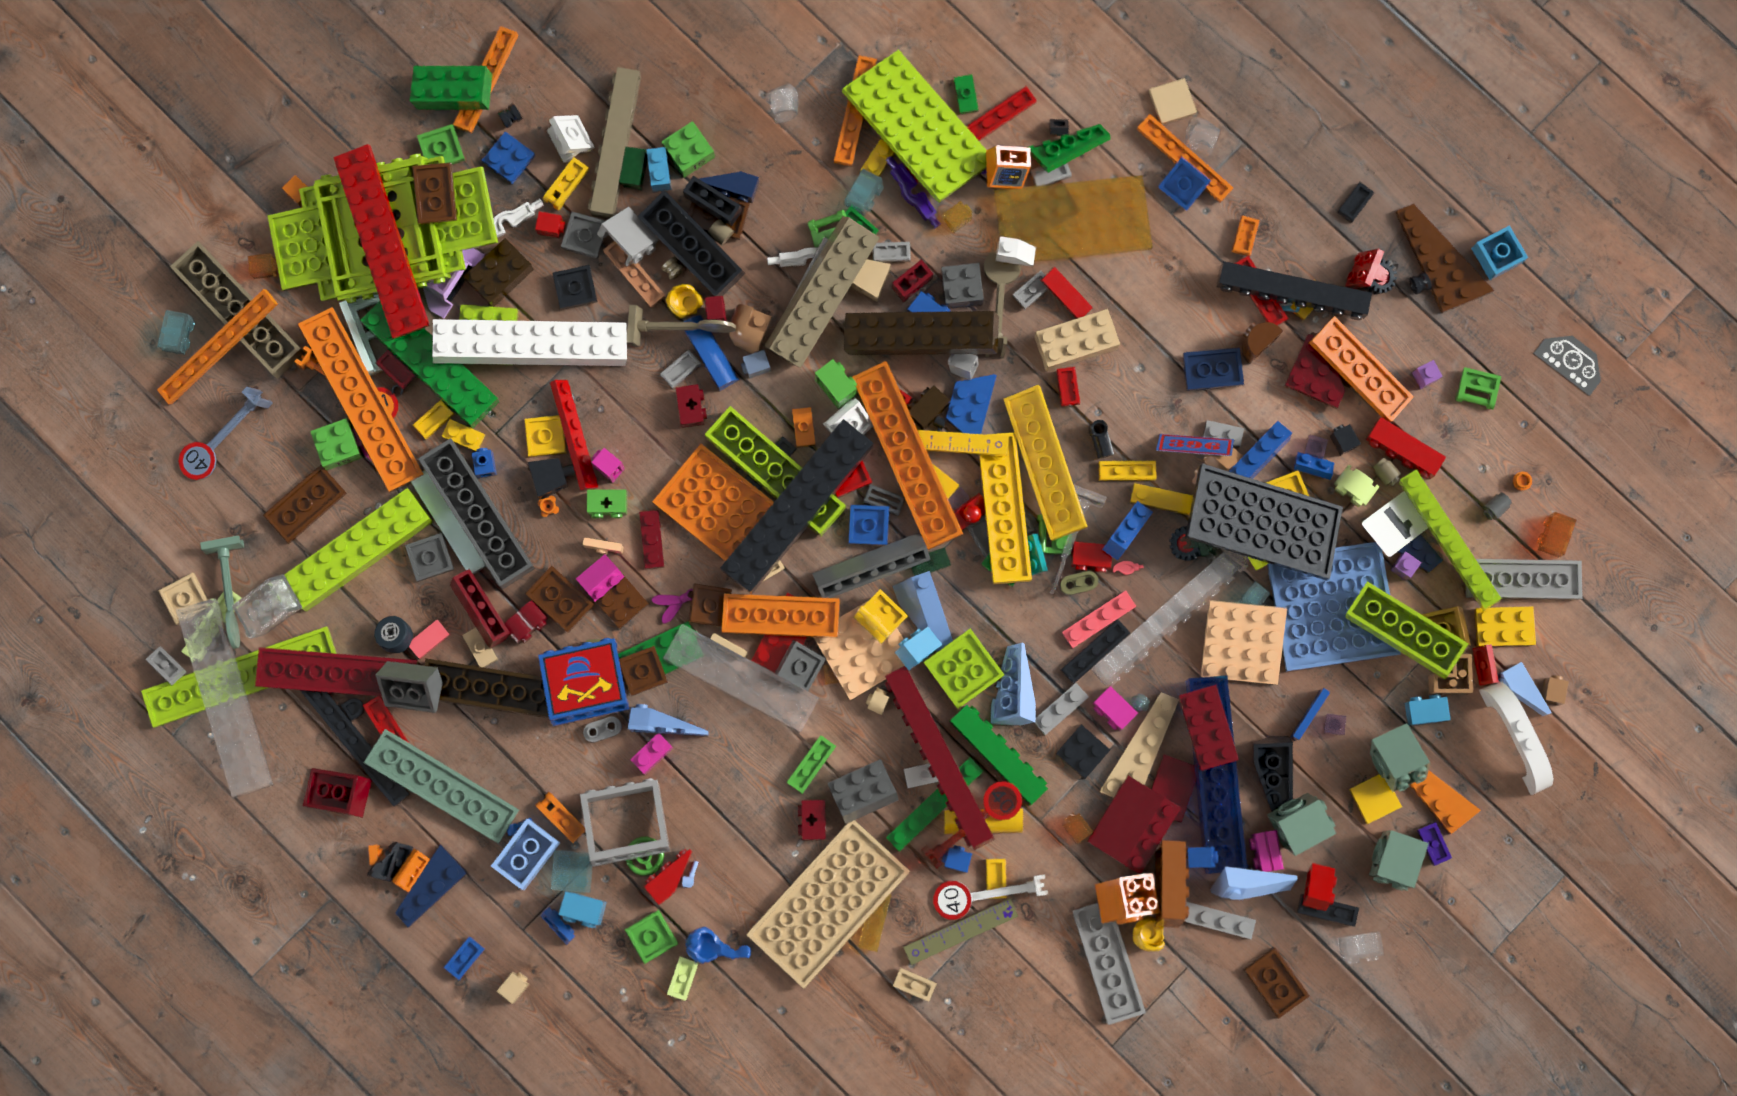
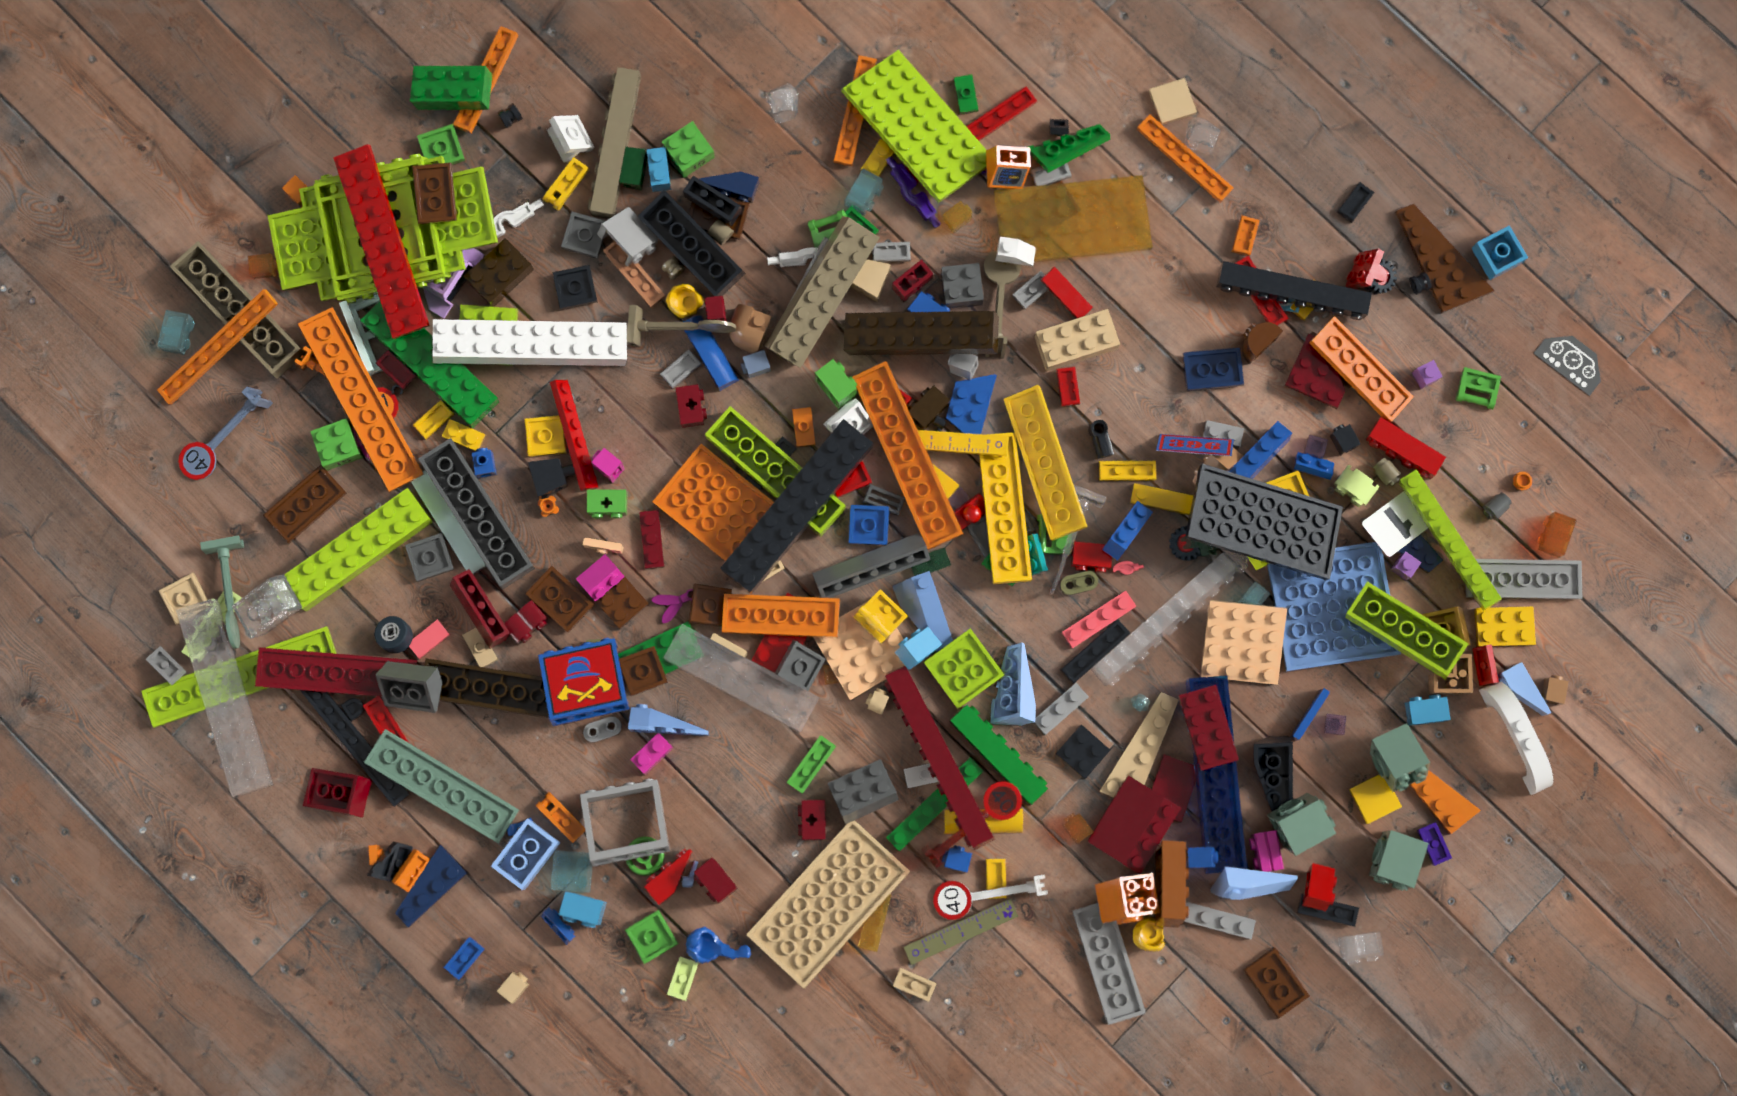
blue plate [482,132,536,184] -> none
red brick [535,211,565,238] -> none
dark pink brick [1092,686,1138,731] -> none
blue plate [1158,157,1211,211] -> none
none -> dark red brick [694,857,738,903]

